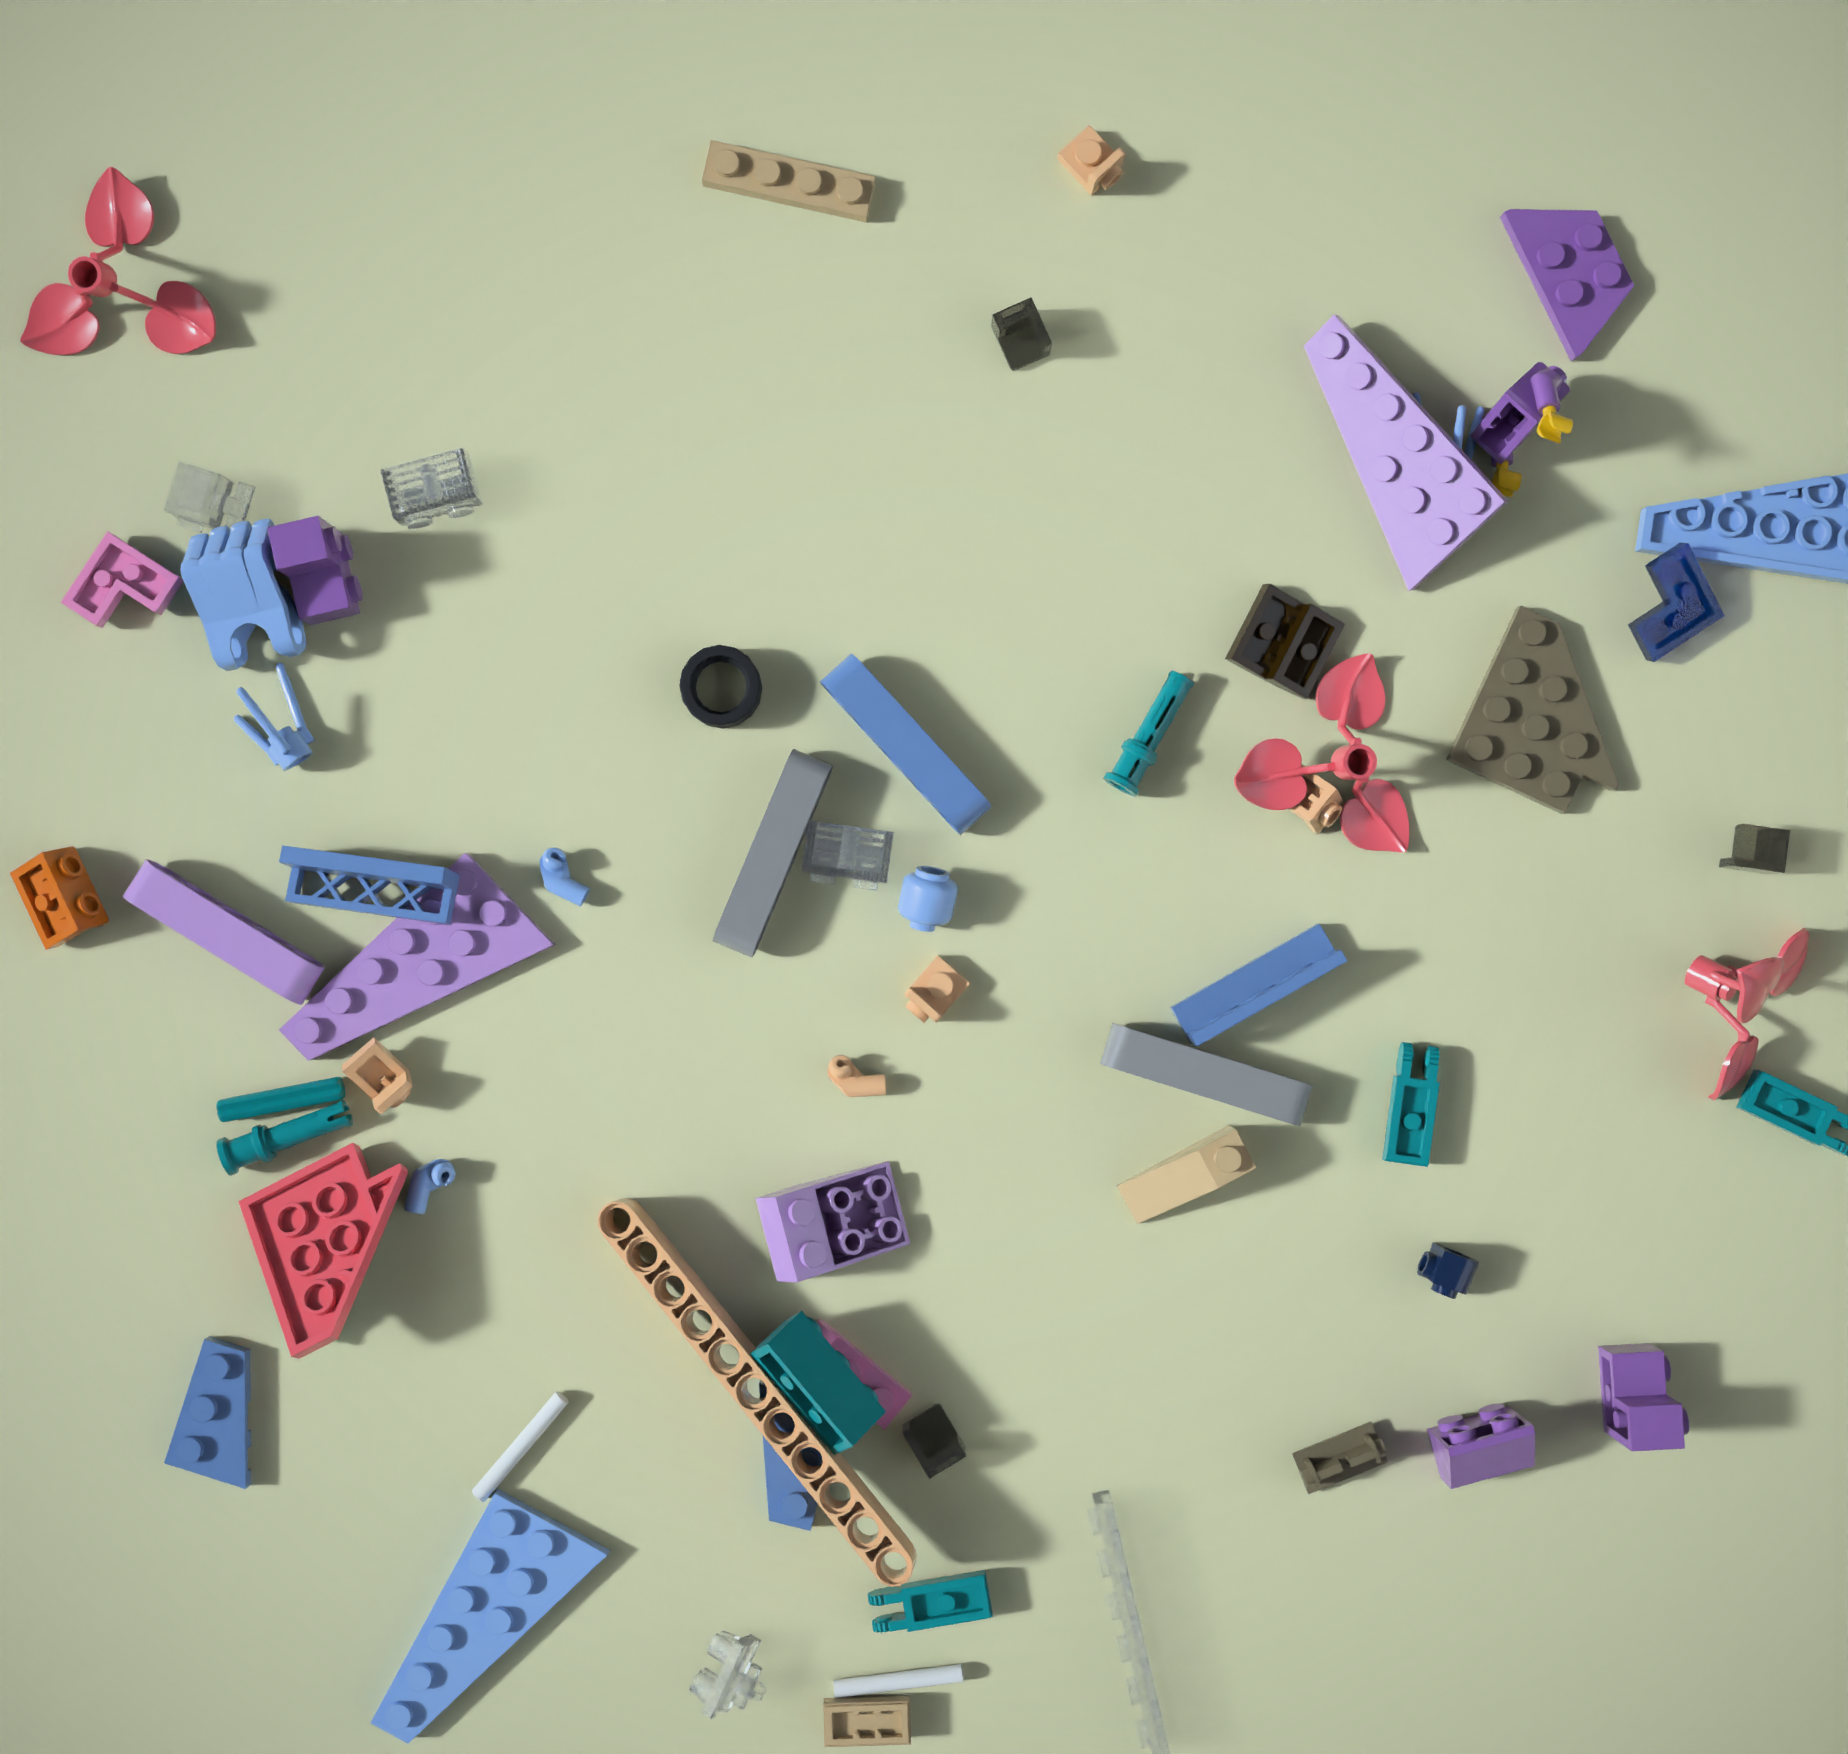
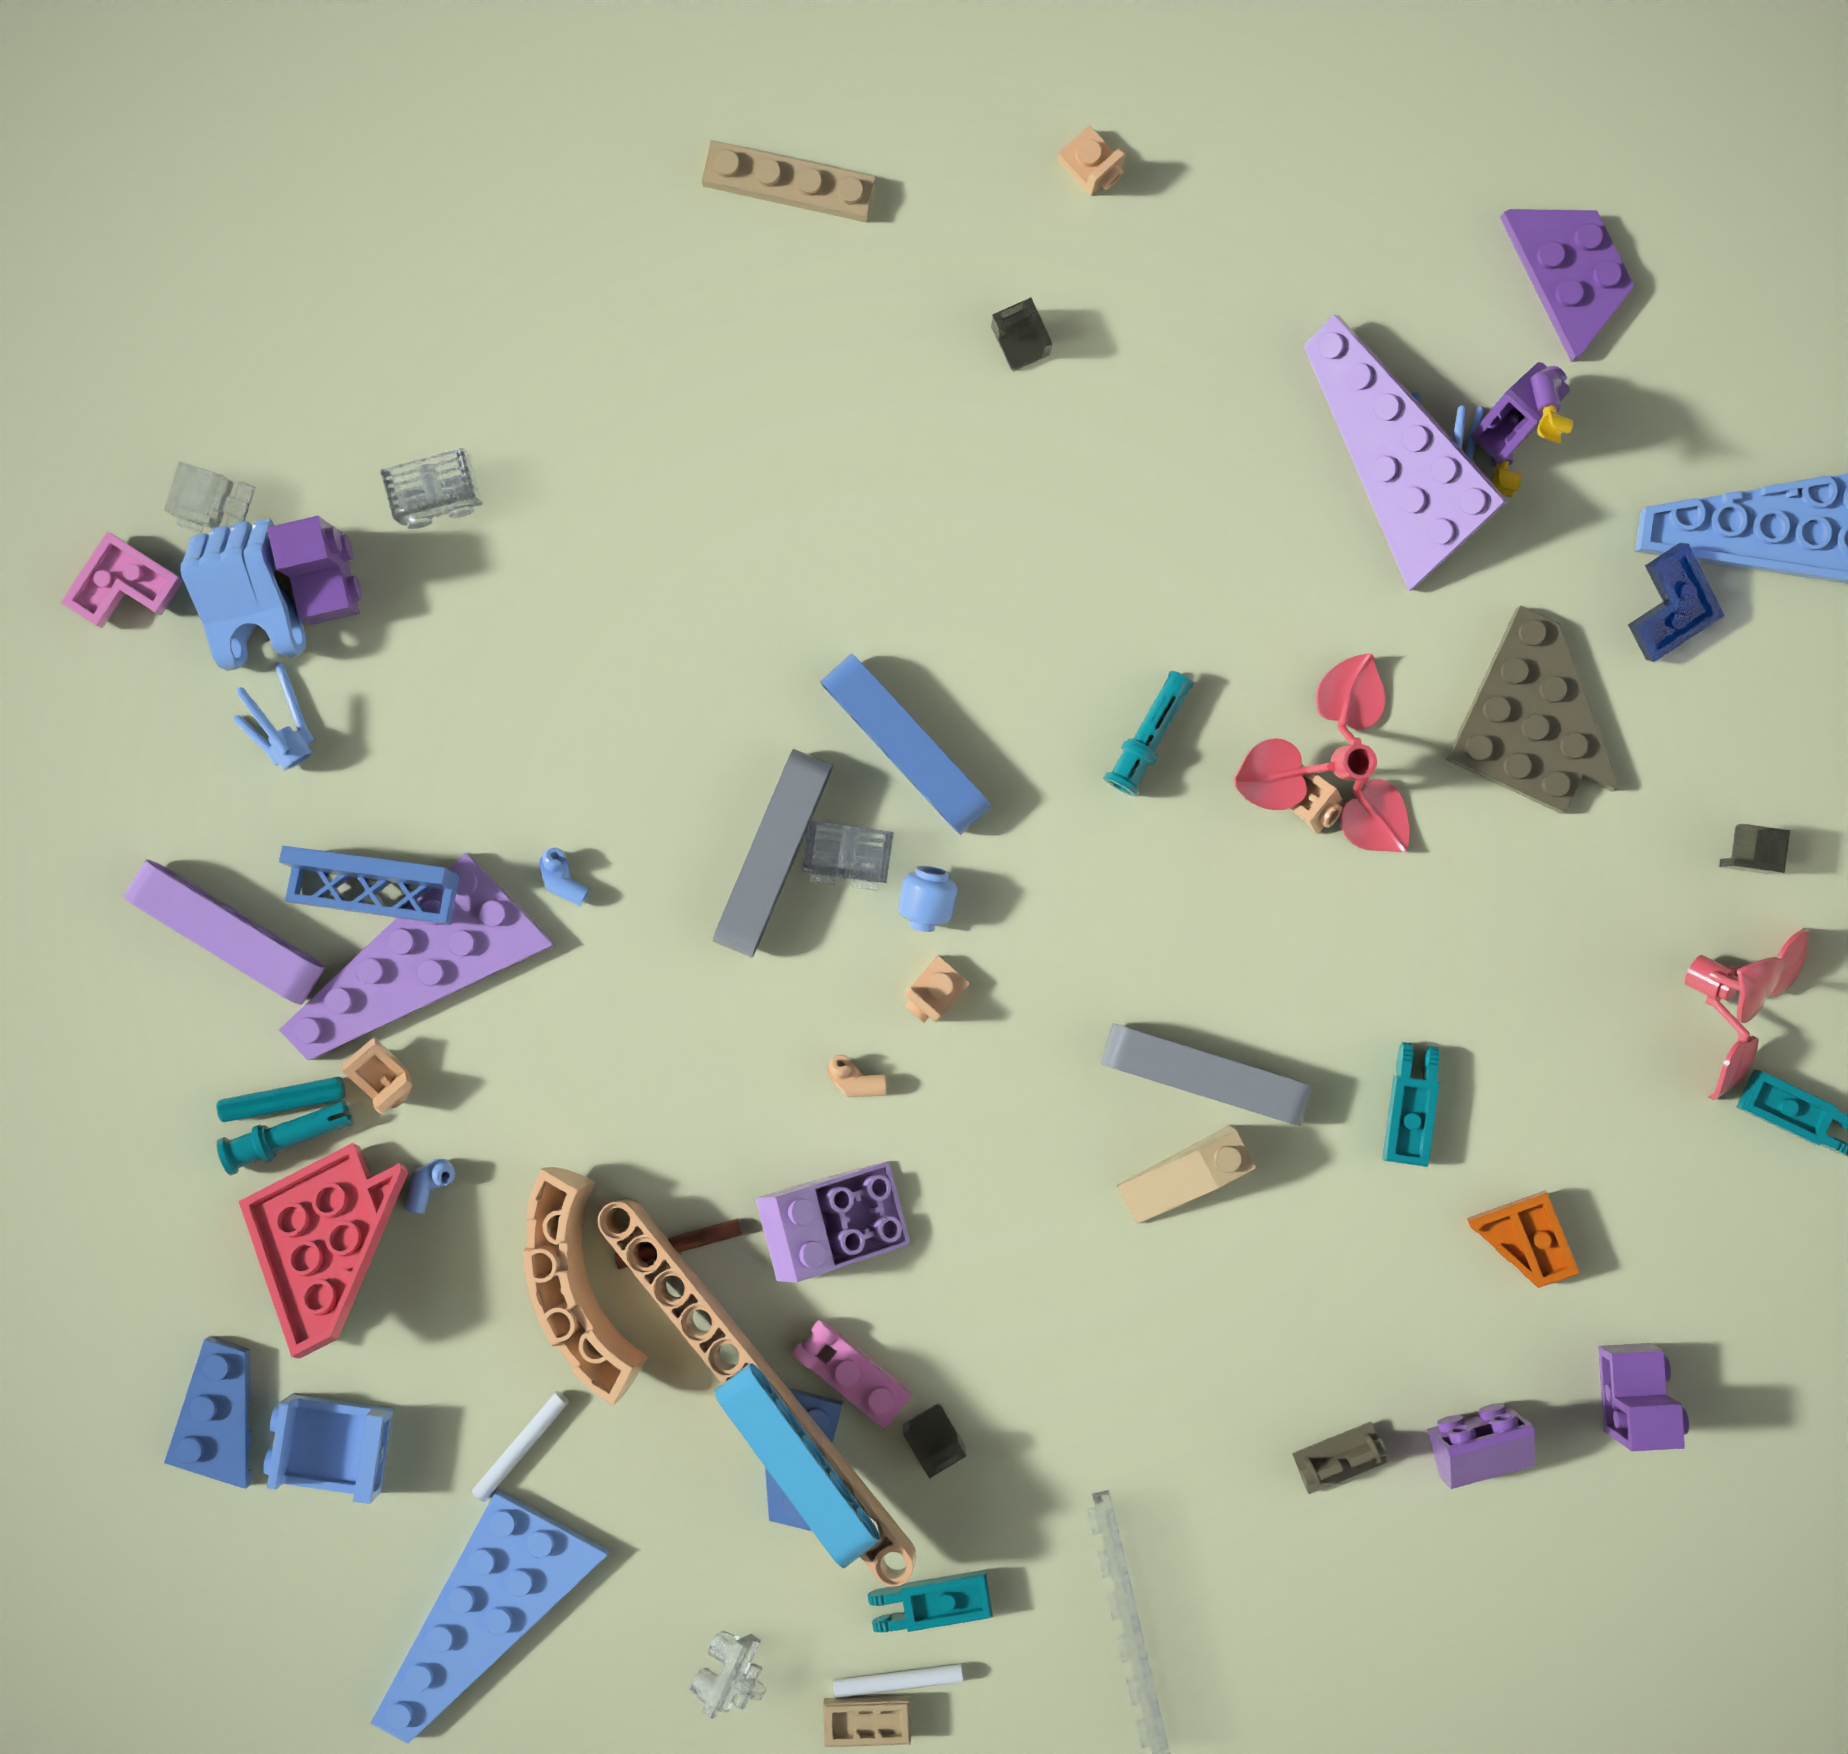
orange bracket [10,846,109,950] -> none
coral plant [20,167,216,355] -> none
black tyre [679,645,763,729] -> none
teal brick [750,1311,886,1455] -> none
medium blue fence [1170,924,1347,1046] -> none
dark brown slope [1225,584,1345,699] -> none
dark blue plate [1417,1242,1479,1299] -> none
none -> light blue panel [263,1393,394,1504]
none -> light nougat brick [523,1167,648,1406]
none -> copper bar [615,1218,743,1269]
none -> medium azure beam [714,1363,881,1568]
none -> orange wing [1467,1190,1580,1288]

